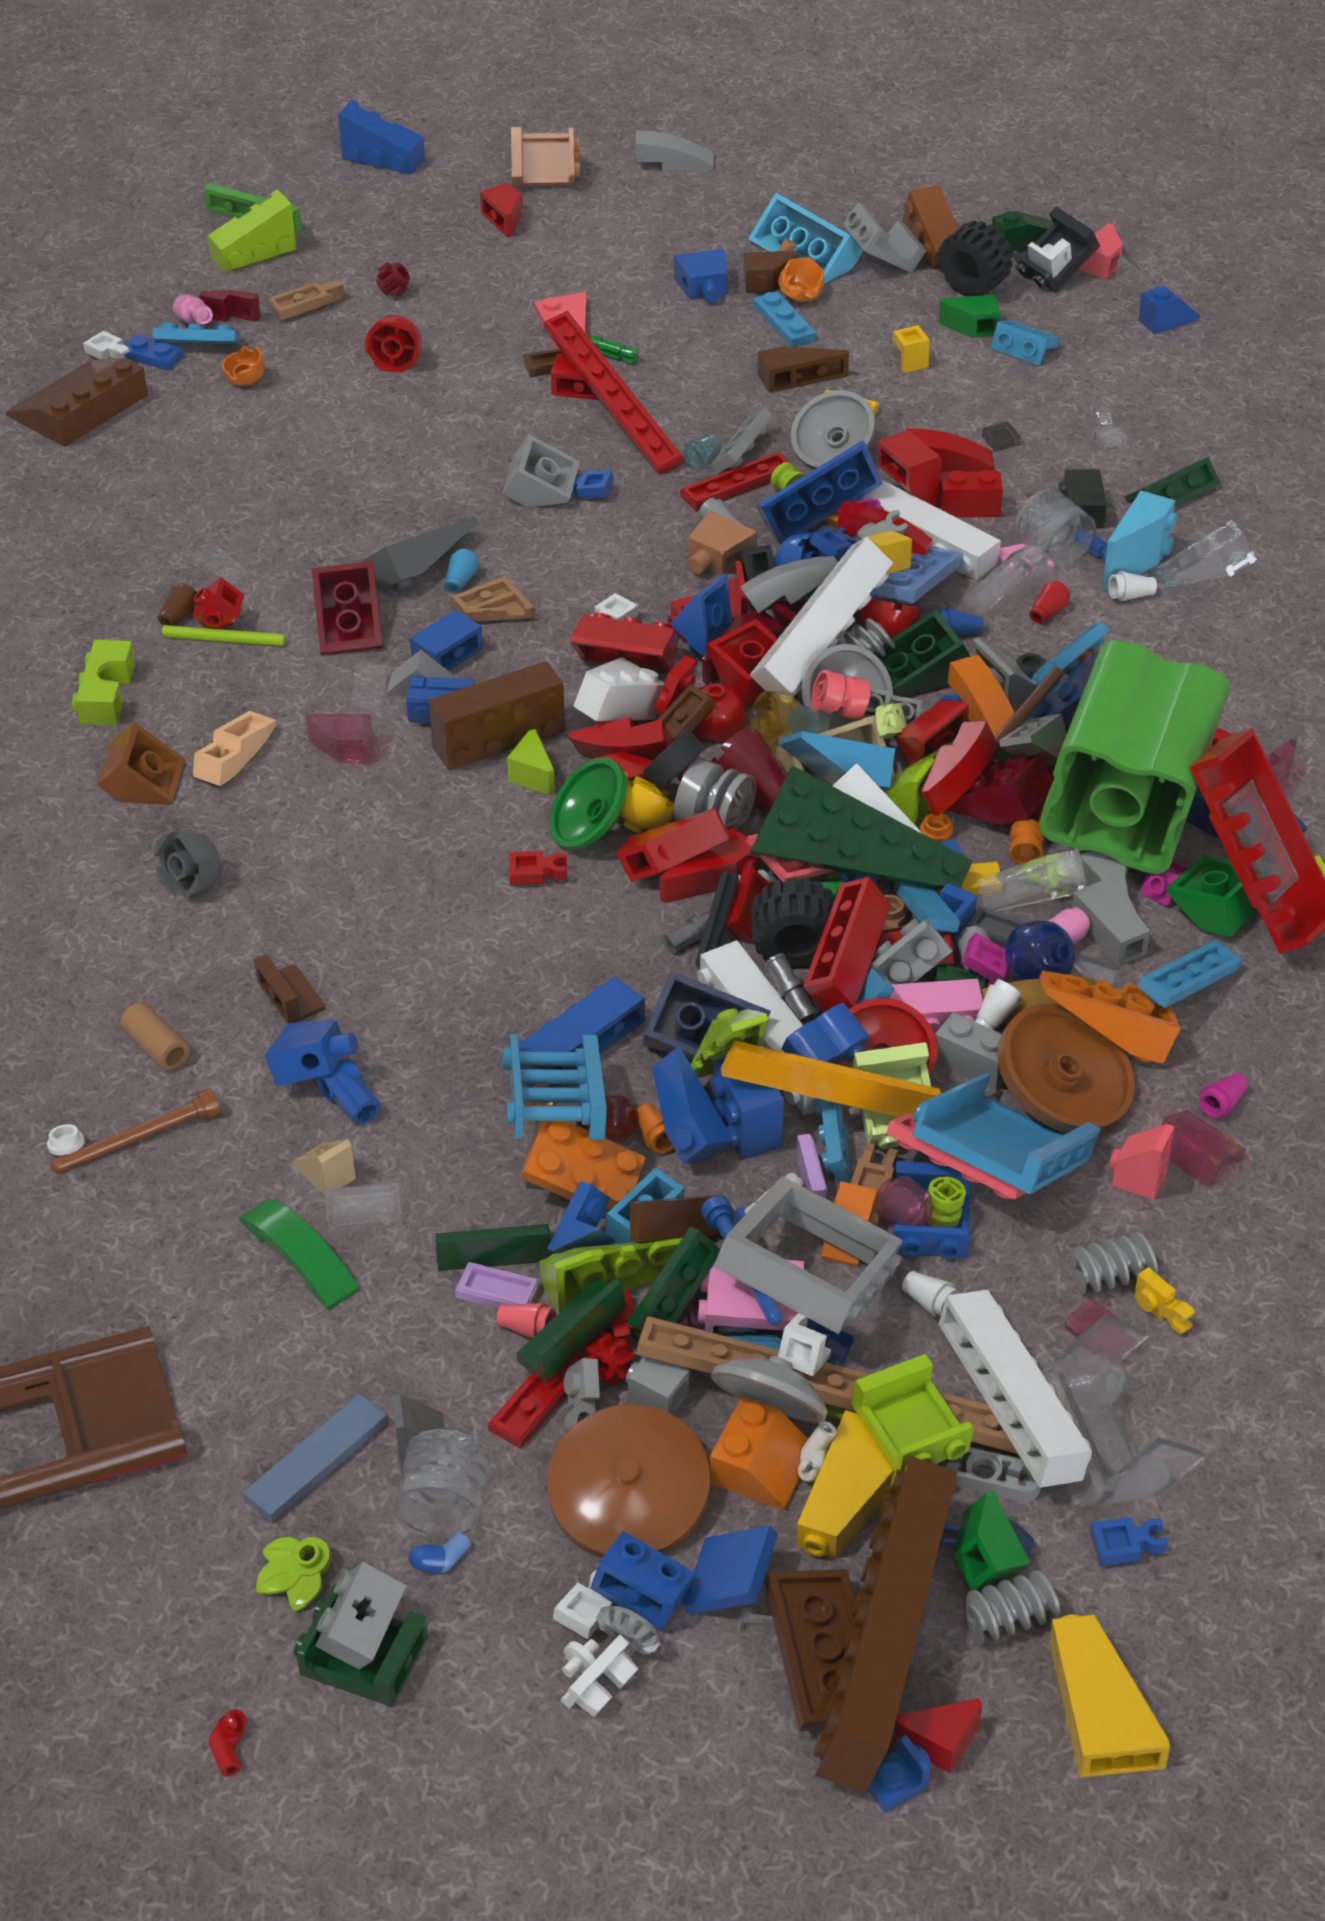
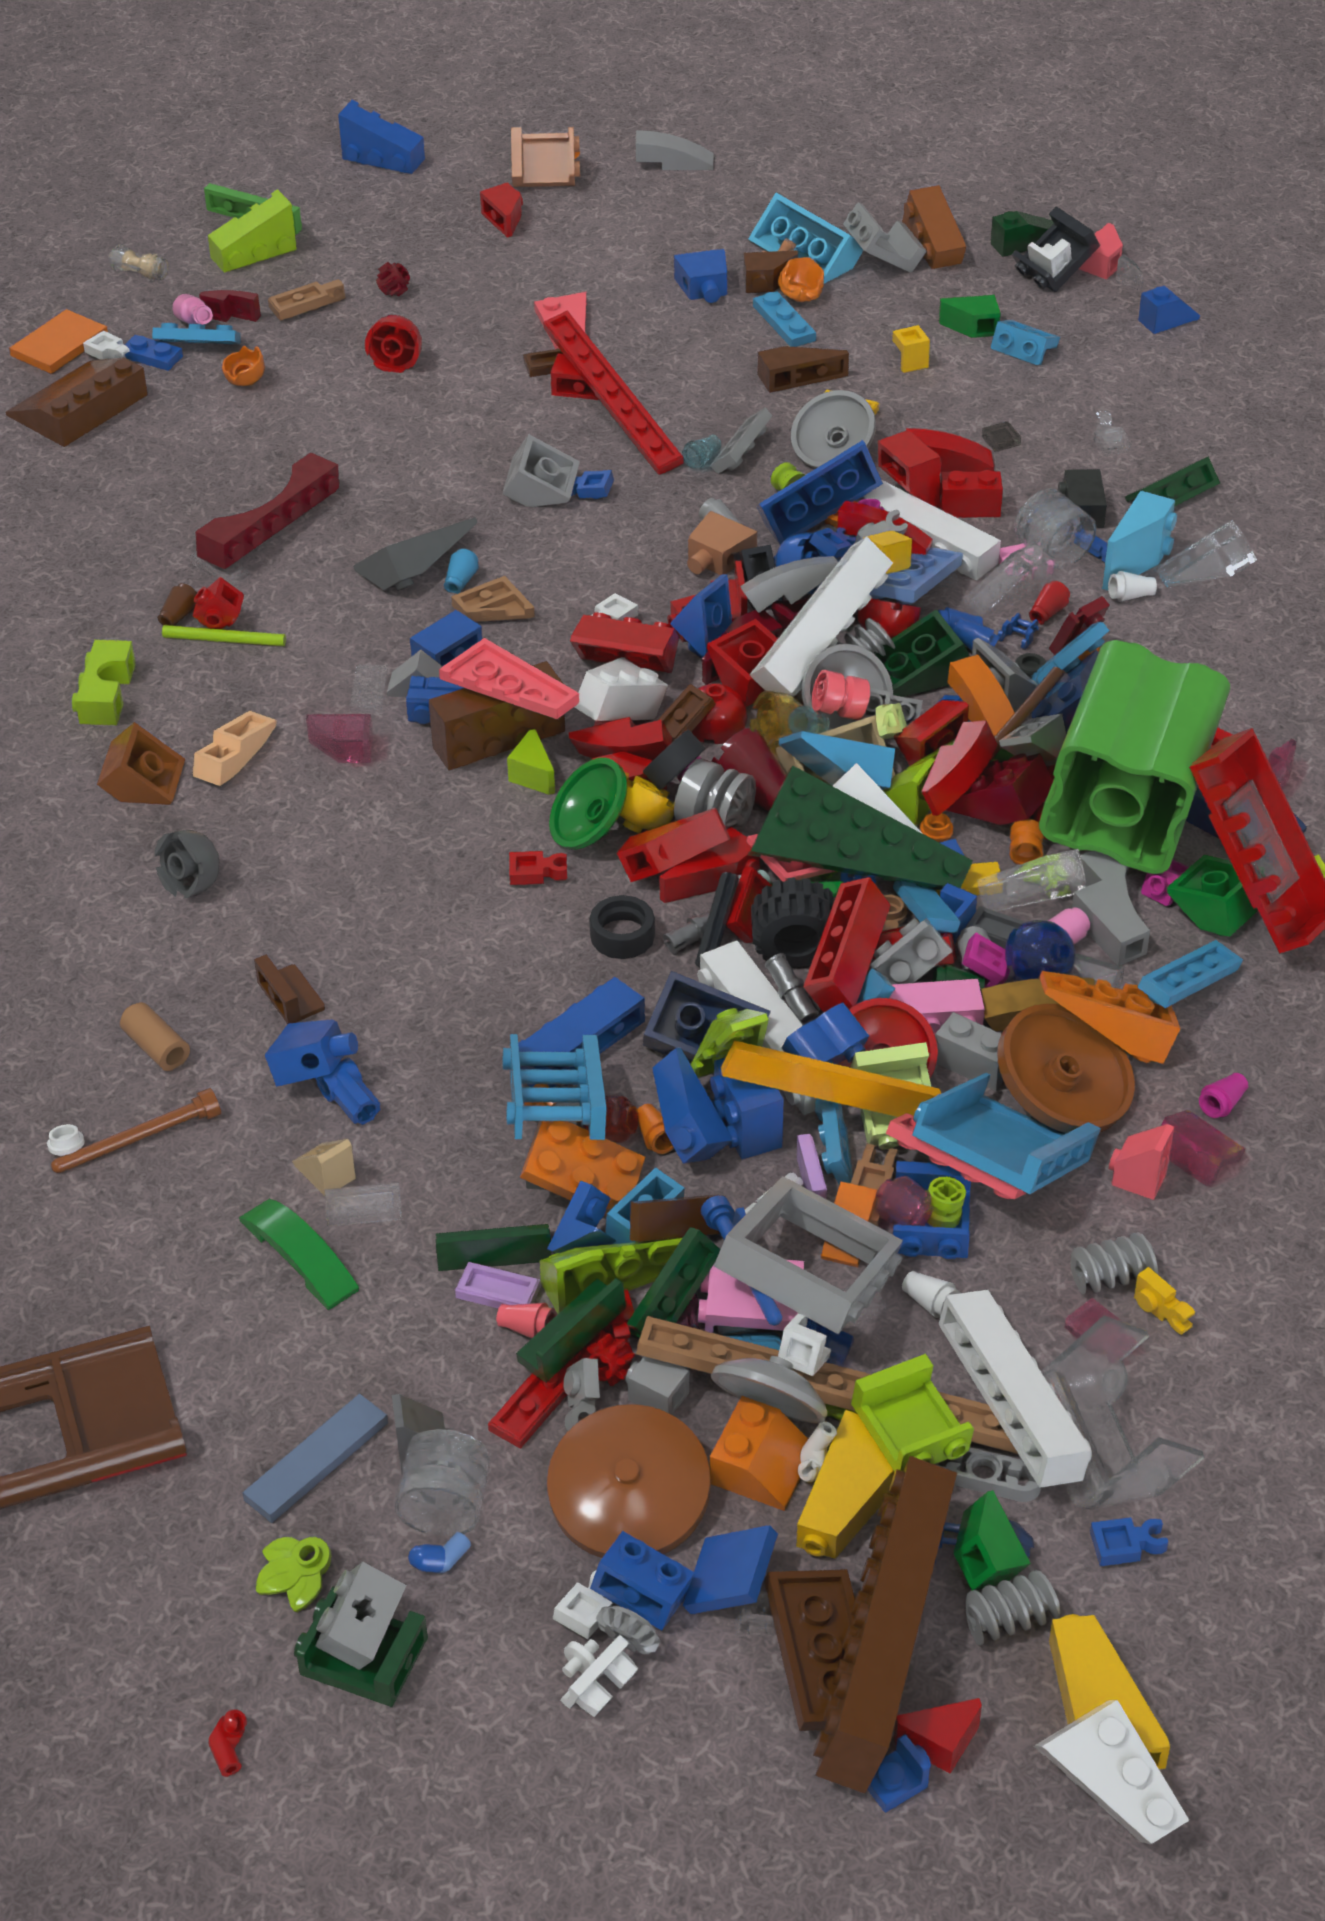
dark red slope [311,561,383,655] -> none
green axle [590,335,639,364] -> none
red wing [652,655,696,722] -> none
red tile [680,452,792,512] -> none
black tyre [938,220,1013,296] -> none
white cone [975,979,1022,1031] -> none
none -> orange tile [9,309,108,374]
none -> clear piece [109,244,169,281]
none -> dark red arch [195,452,340,569]
none -> coral wing [439,638,579,719]
none -> black tyre [589,895,655,959]
none -> blue cone [953,617,1000,651]
none -> blue piece [998,613,1040,650]
none -> white wedge [1033,1700,1189,1844]
none -> dark red plate [1049,596,1110,655]

